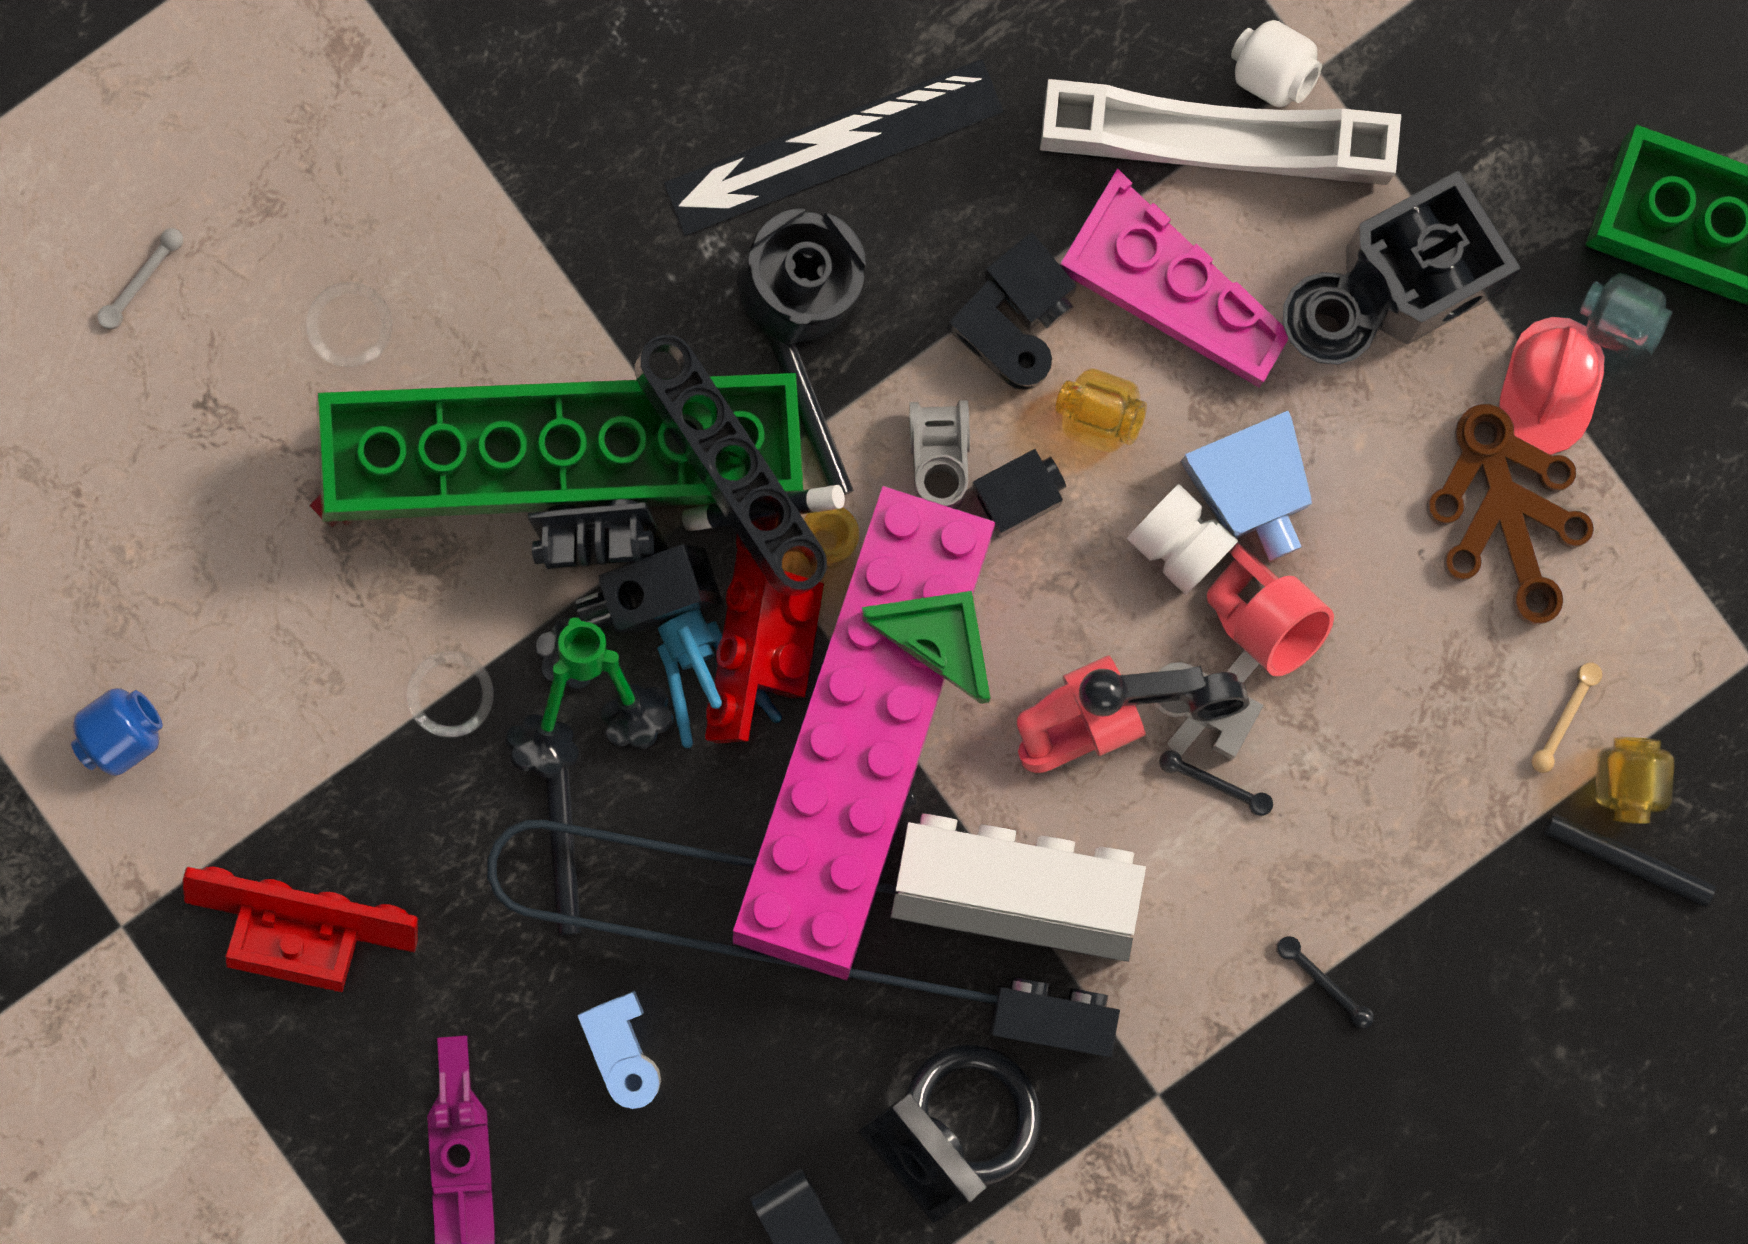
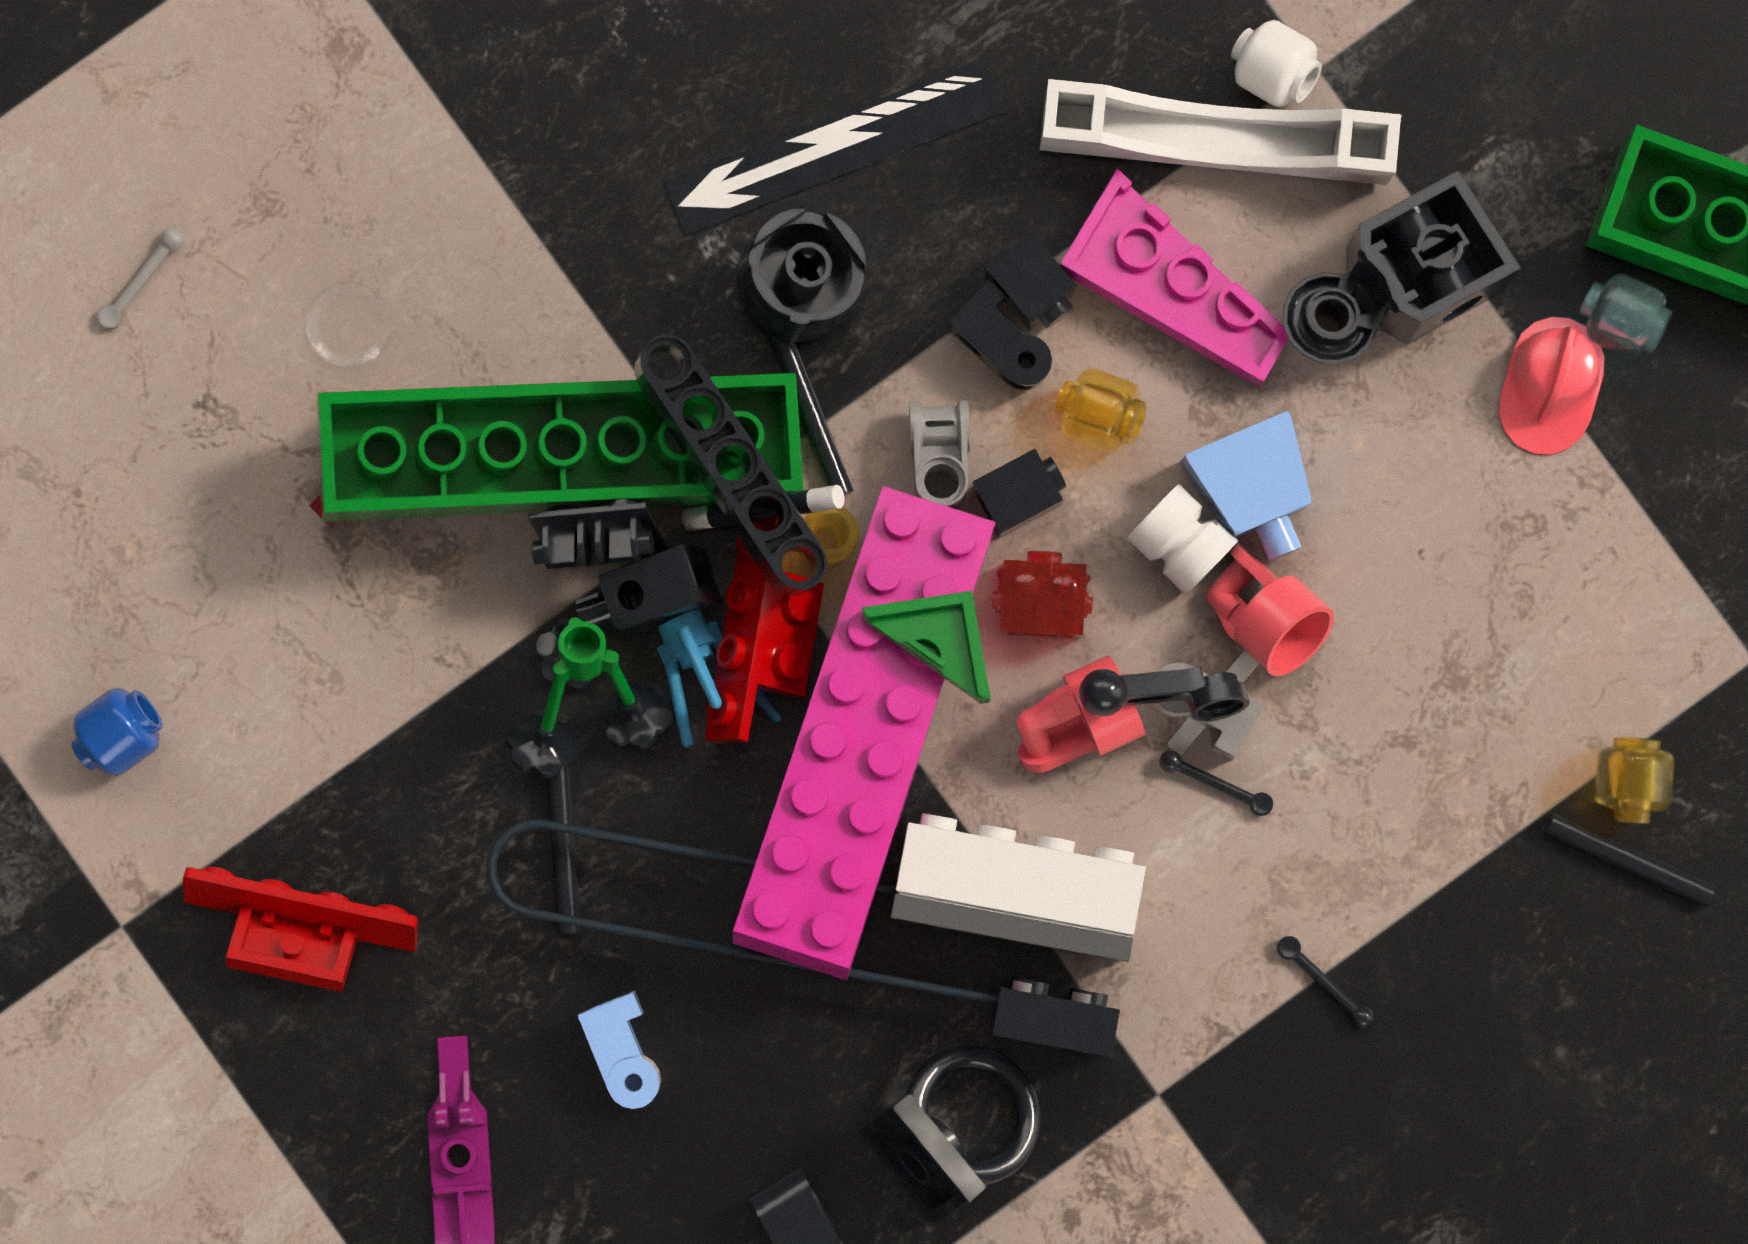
clear piece [407,651,493,737] -> none
reddish brown plant [1426,404,1594,625] -> none
tan hinge [1532,663,1602,773] -> none
none -> clear red head [992,551,1093,639]

